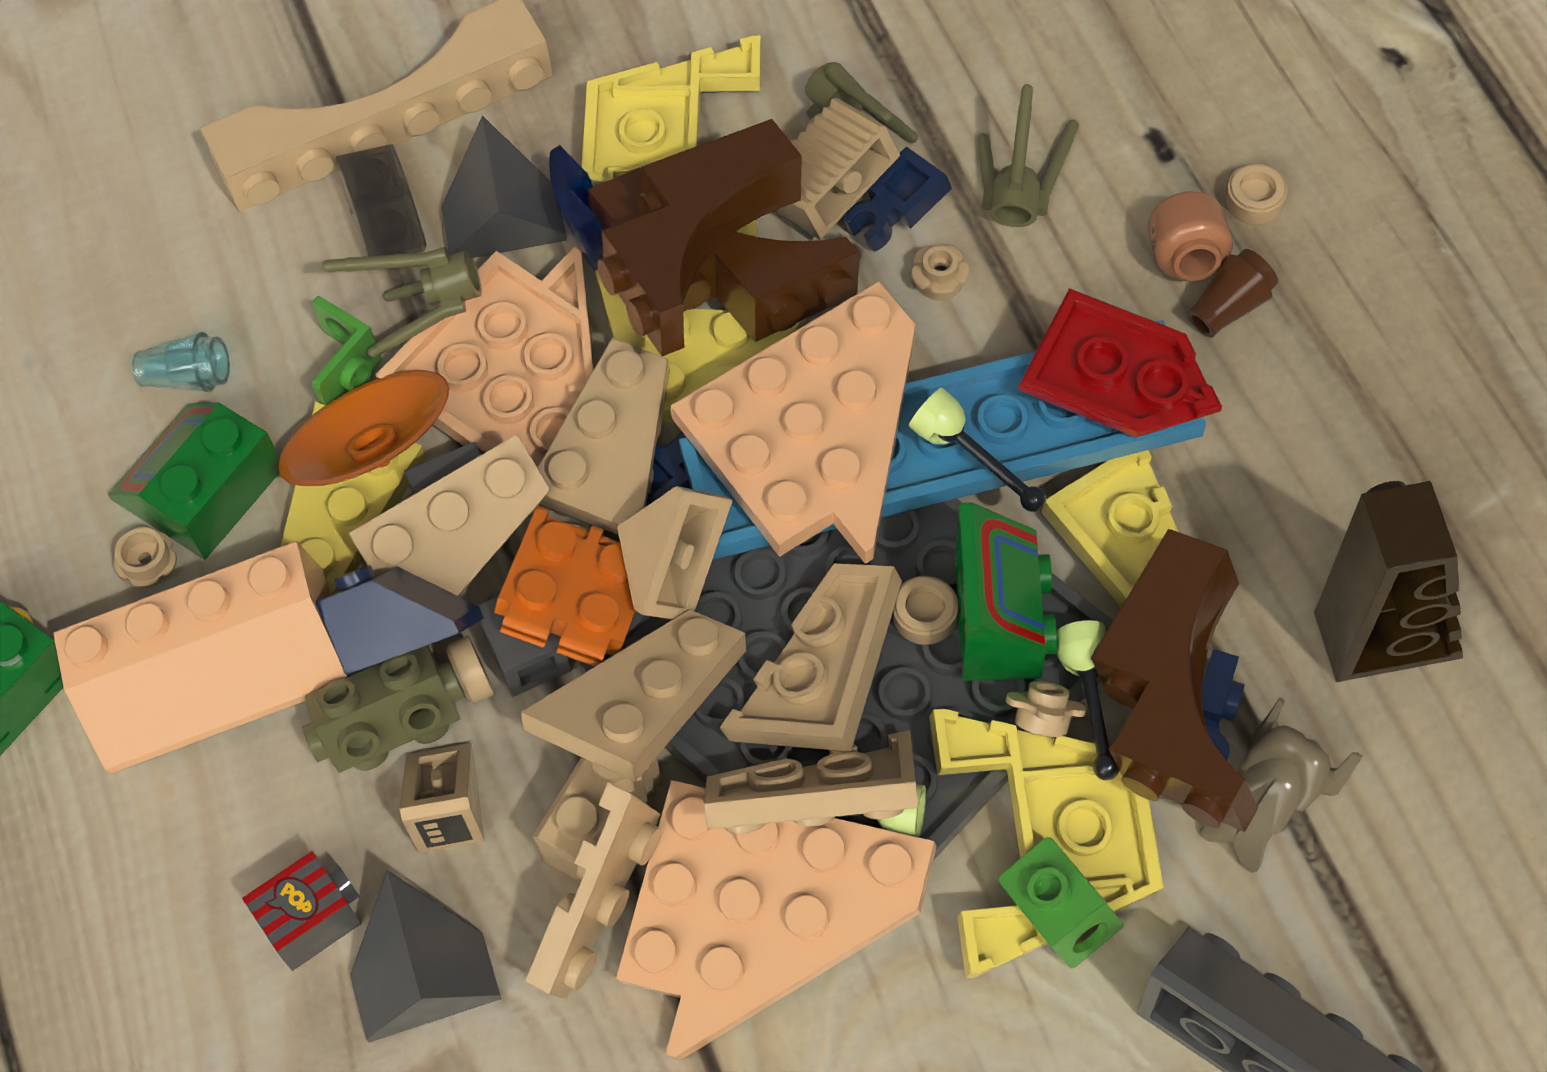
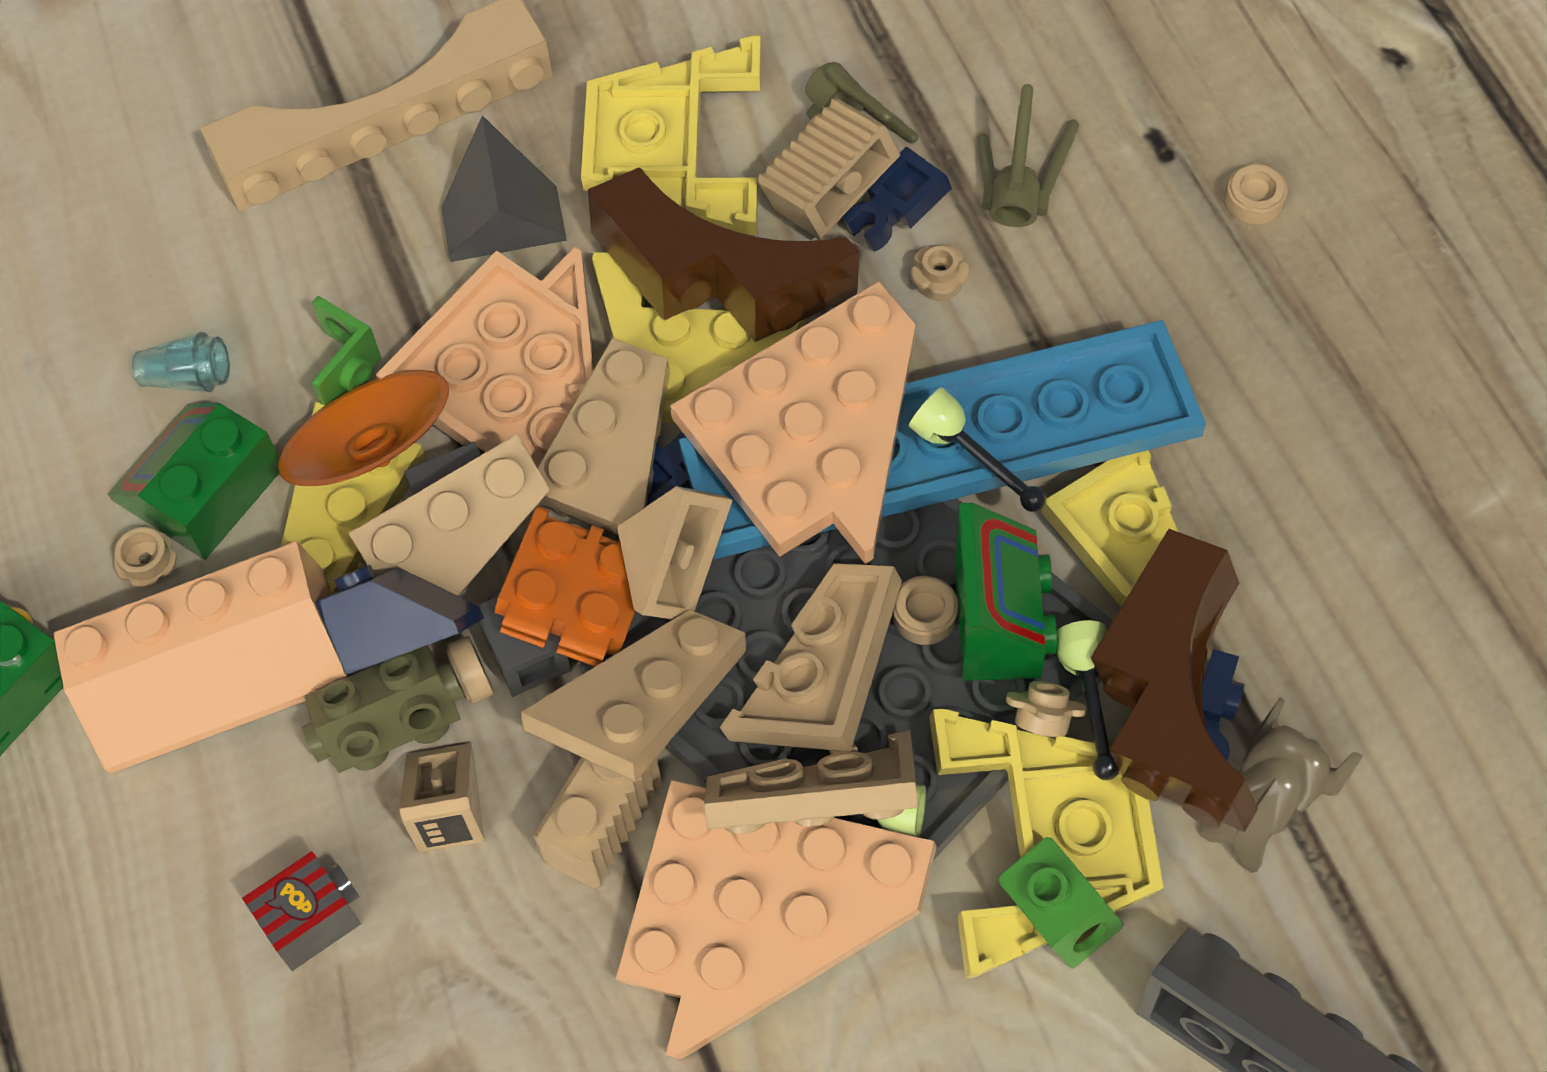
olive plant [321,247,482,359] -> none
clear smoke slope [335,144,427,256] -> none
dark grey slope [350,870,502,1043] -> none
tan wing [525,782,662,999] -> none
clear blue slope [549,145,604,271] -> none
reddish brown arch [598,119,802,357] -> none
red tile [1018,288,1222,438] -> none
nougat head [1148,191,1233,281] -> none
reddish brown cone [1187,249,1278,338] -> none
dark brown wedge [1314,481,1463,682] -> none

